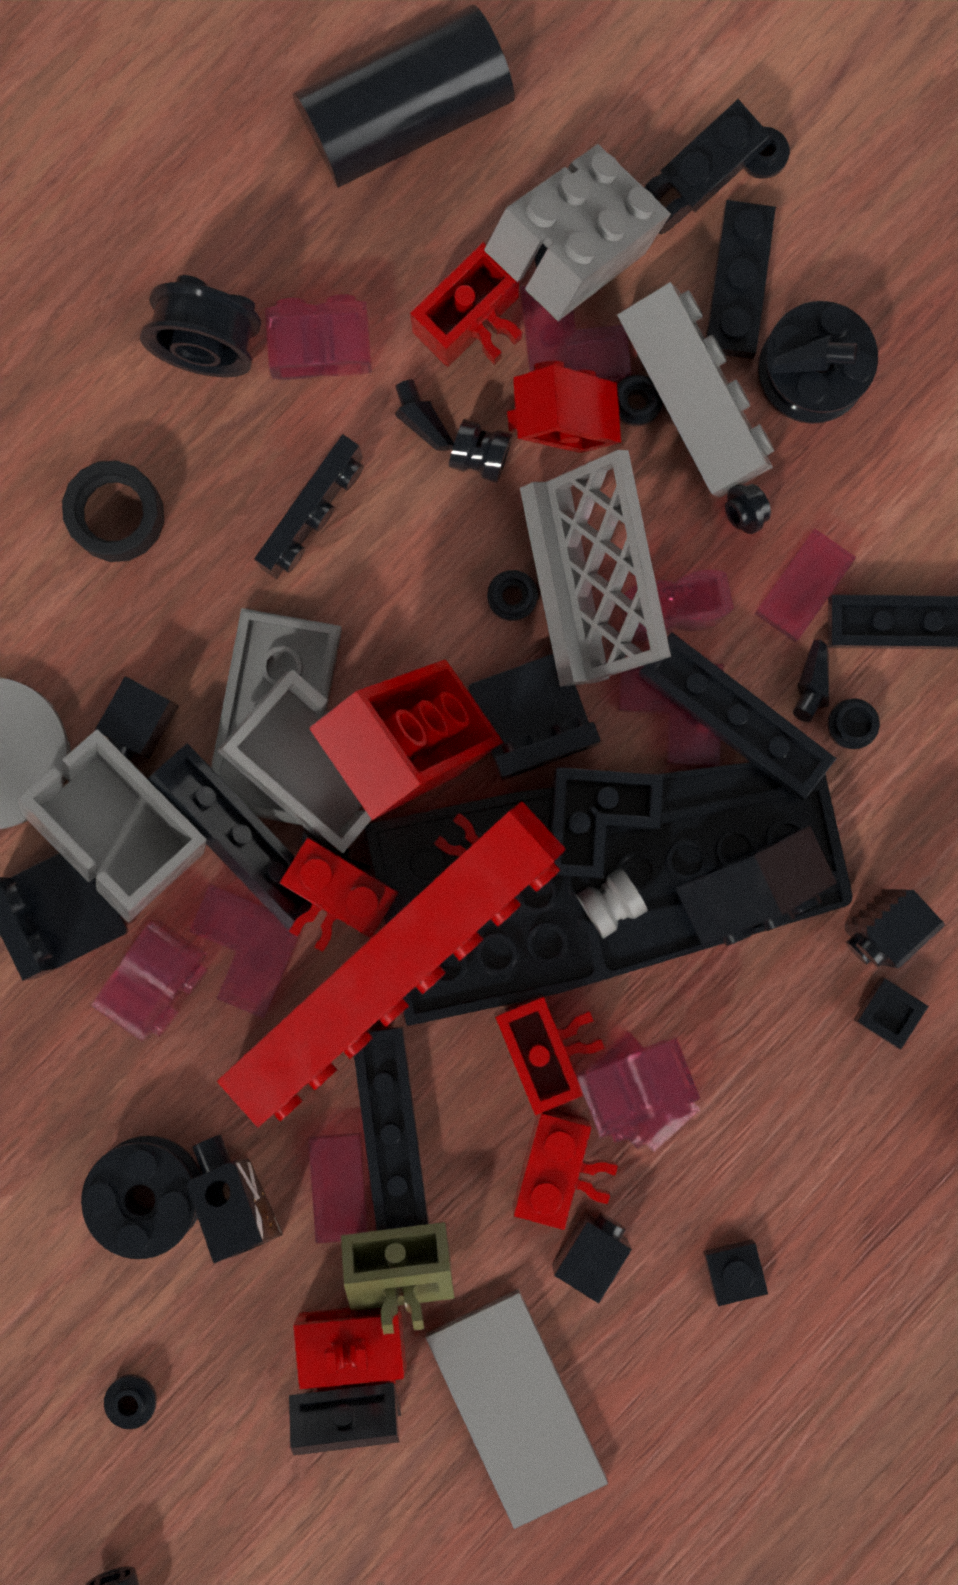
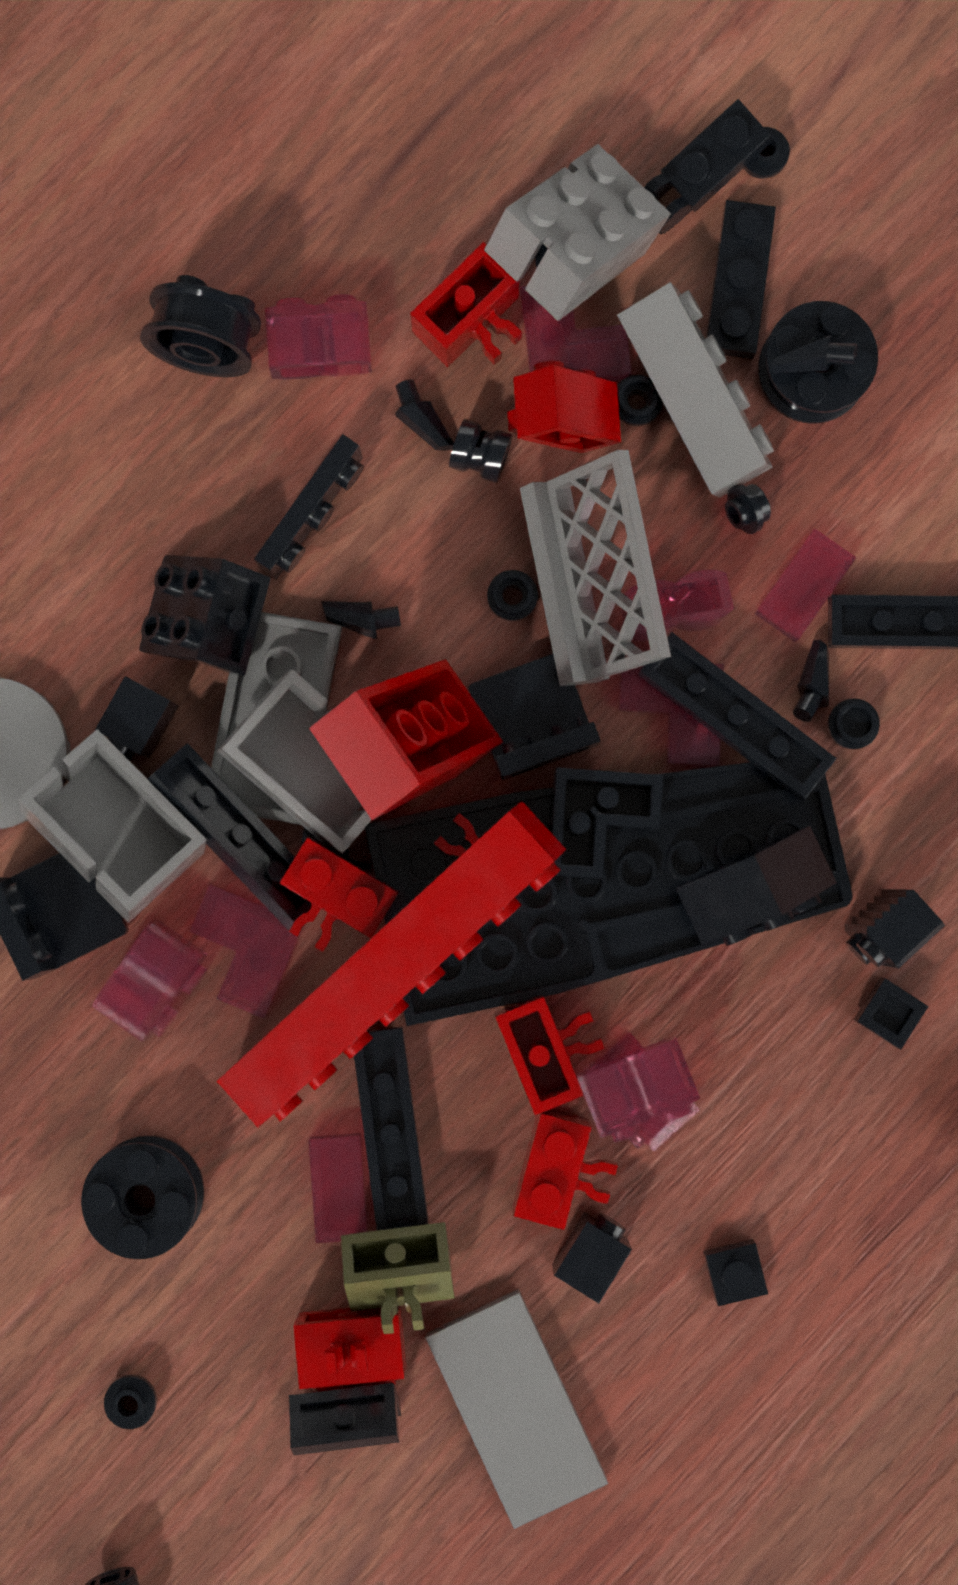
black tyre [62,460,164,562] -> none
black torso [187,1135,283,1263] -> none
black brick [292,5,515,188] -> none
light grey wheel [576,867,648,938] -> none
none -> black bracket [139,555,271,676]
none -> black bar [321,601,401,639]

